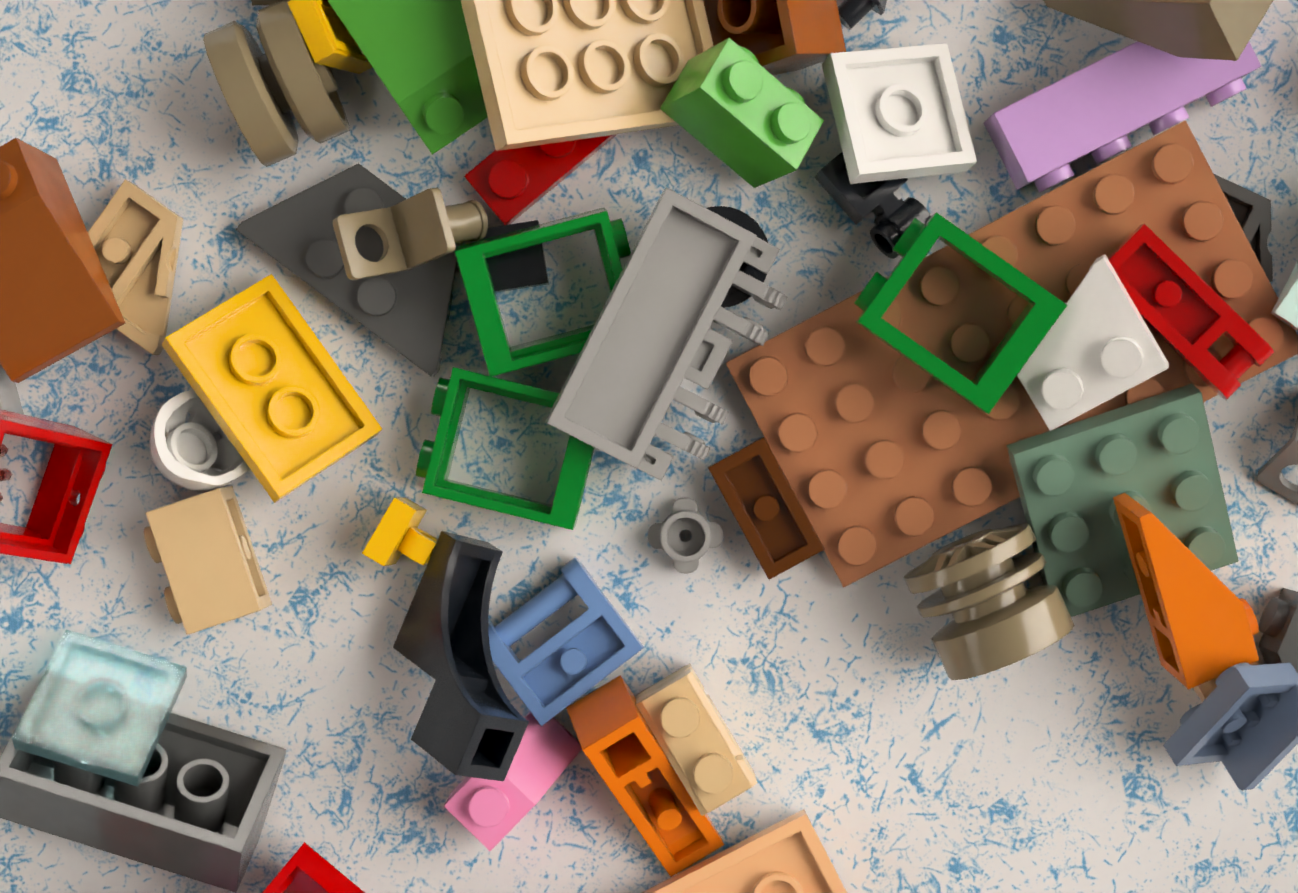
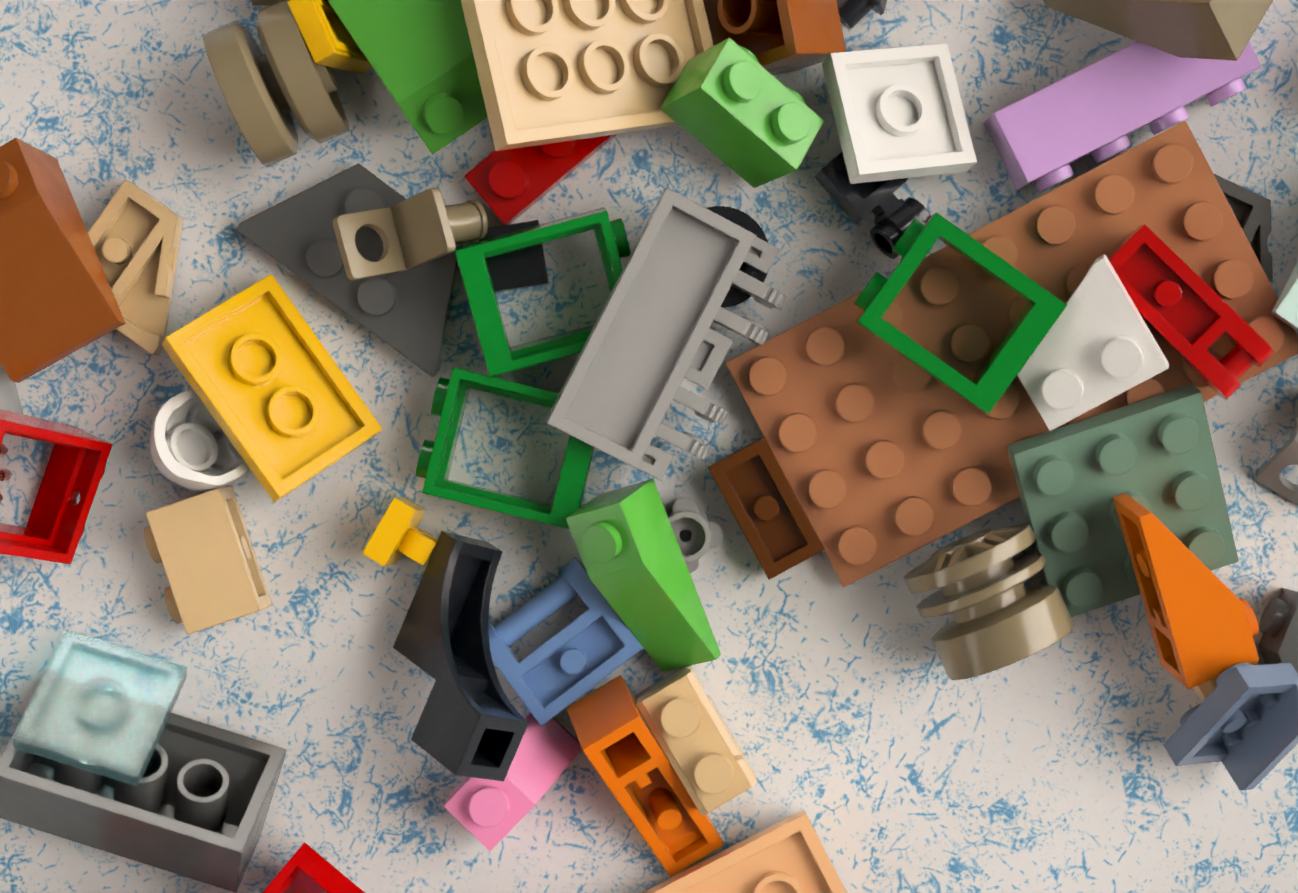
none -> bright green slope [566,479,721,672]

